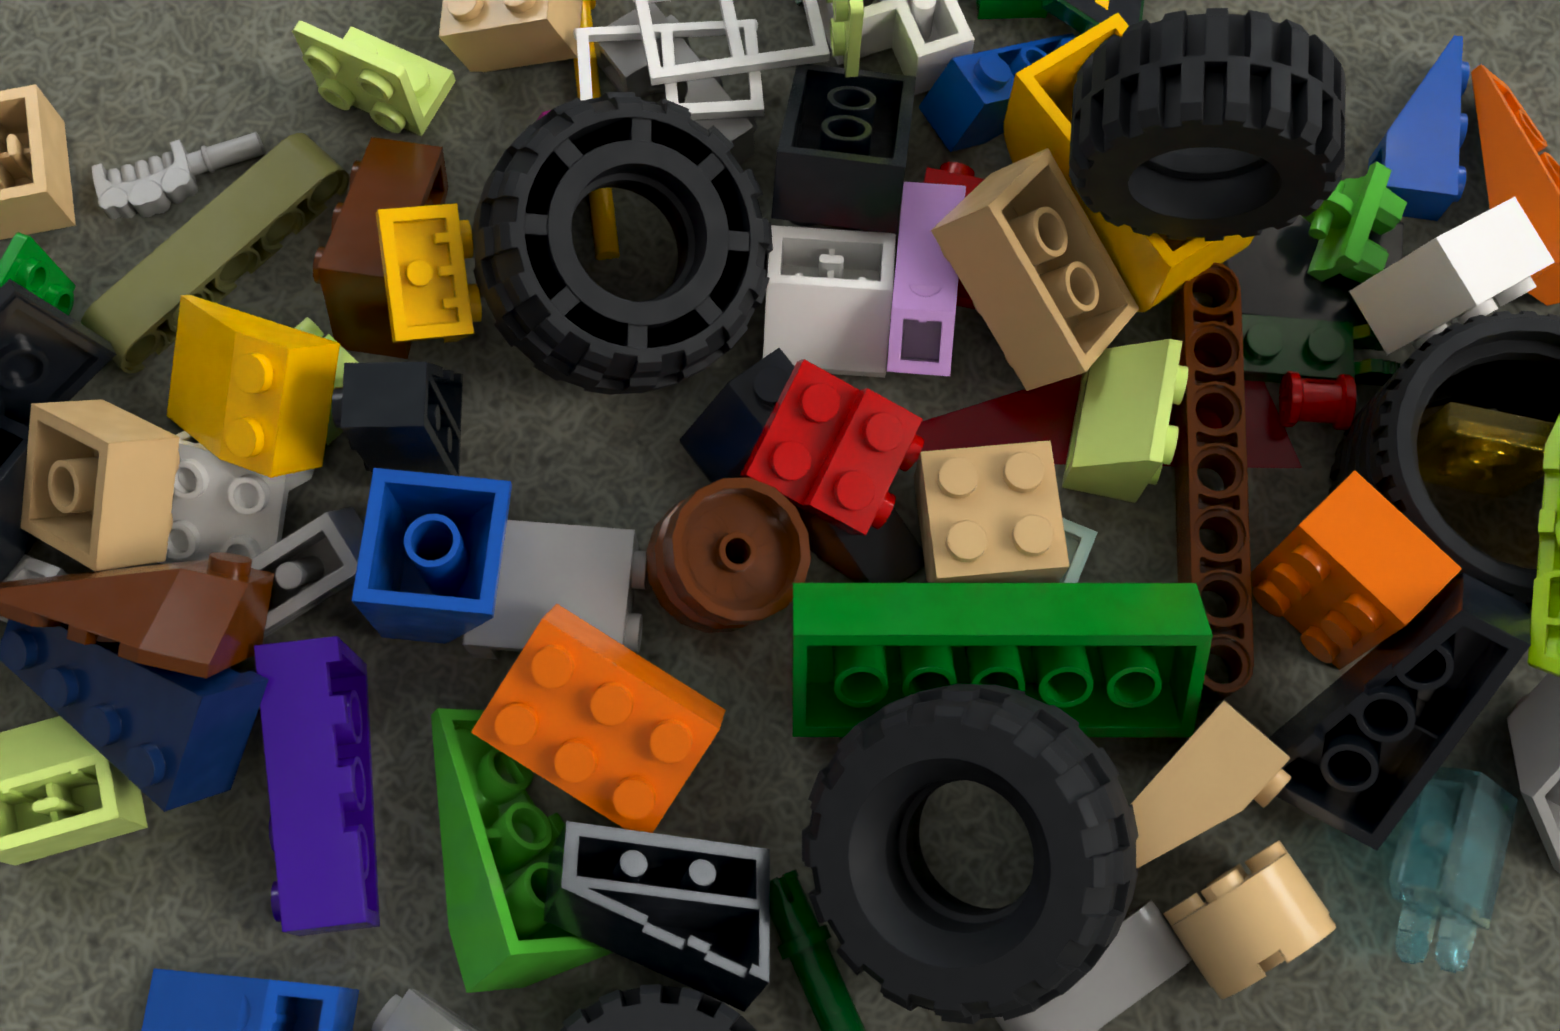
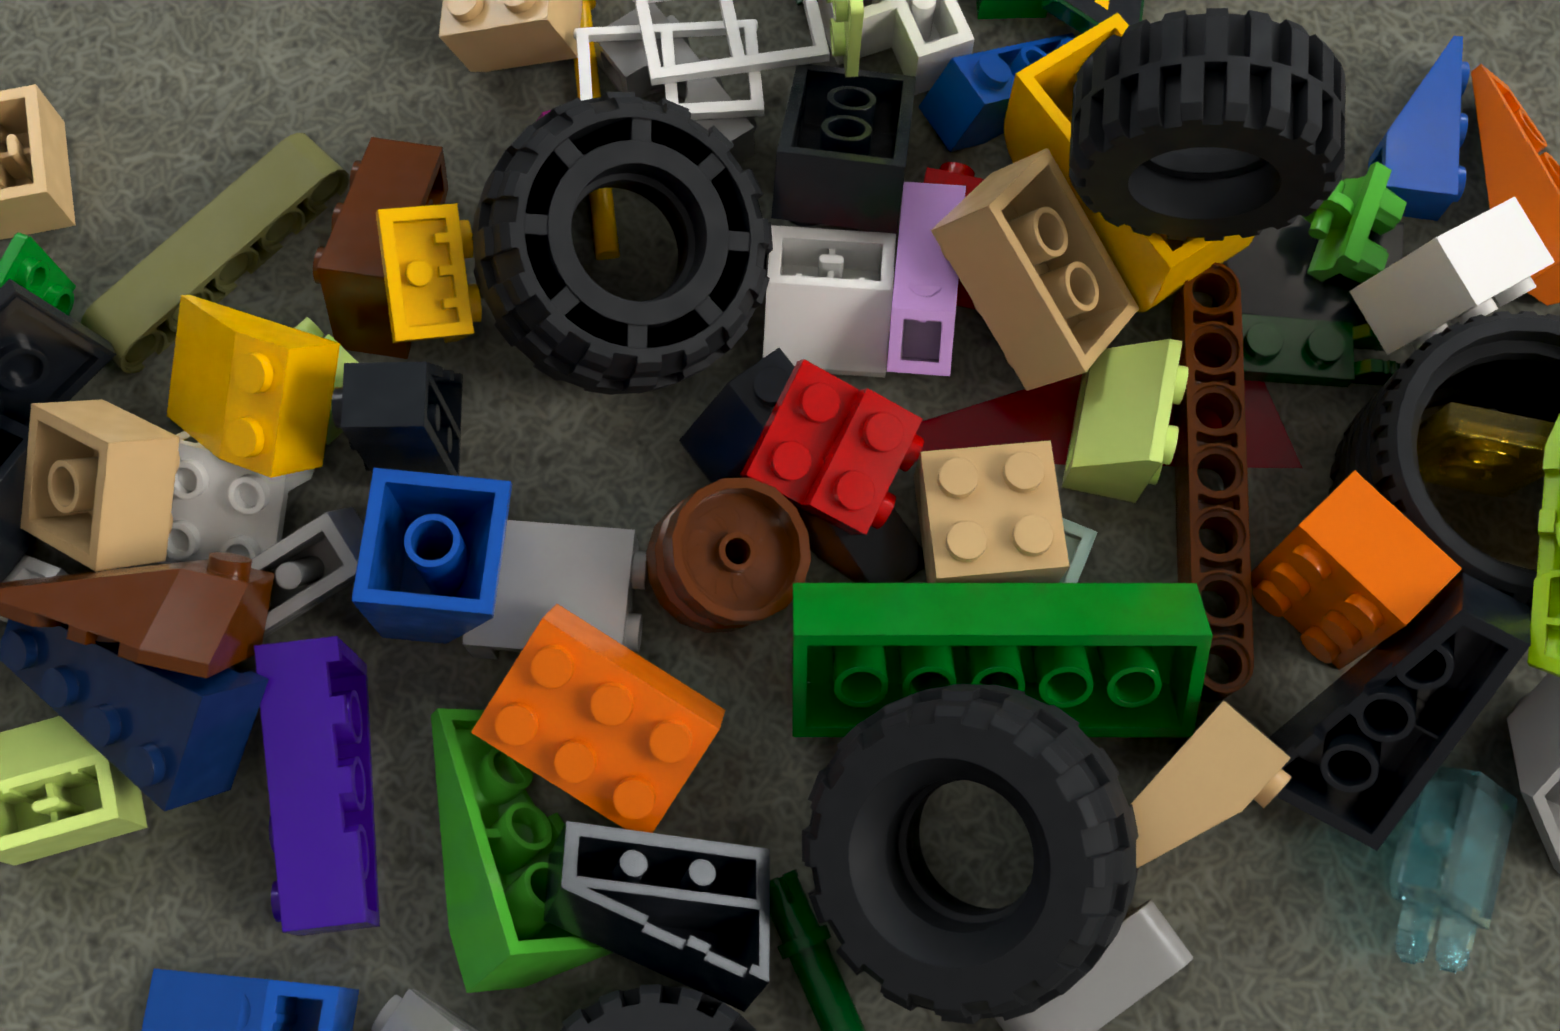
light grey piece [92,132,265,219] -> none
yellowish green bracket [292,20,456,136] -> none
tan brick [1163,840,1336,999] -> none
red bush [1279,371,1357,430] -> none

